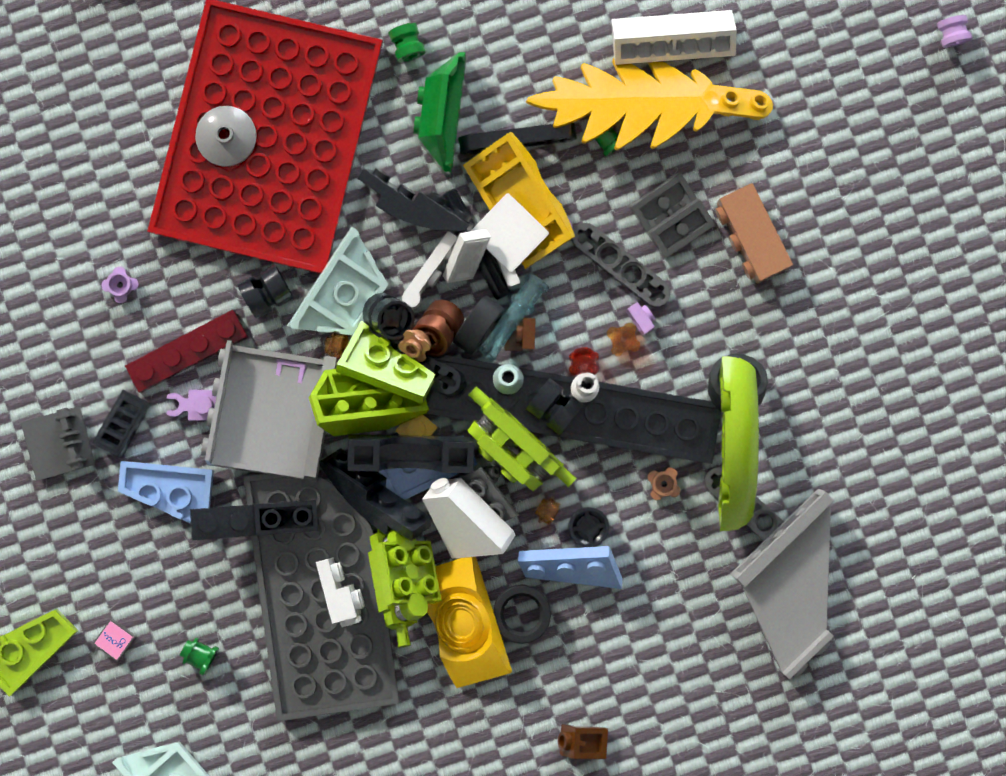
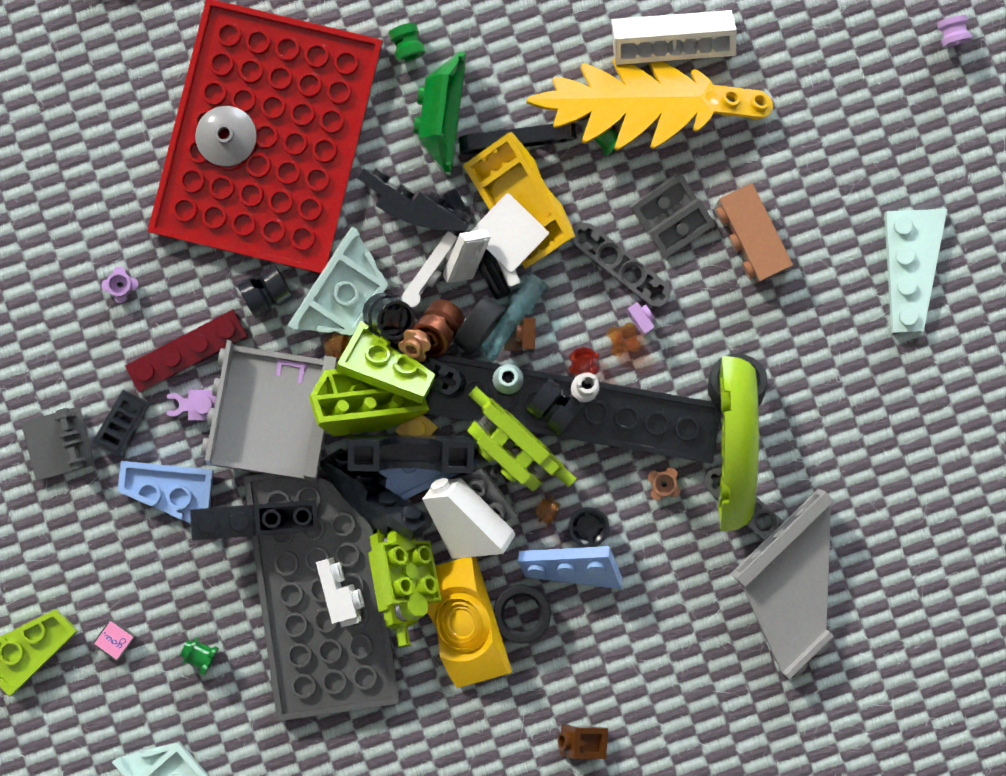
none -> light aqua wing [884,209,947,333]

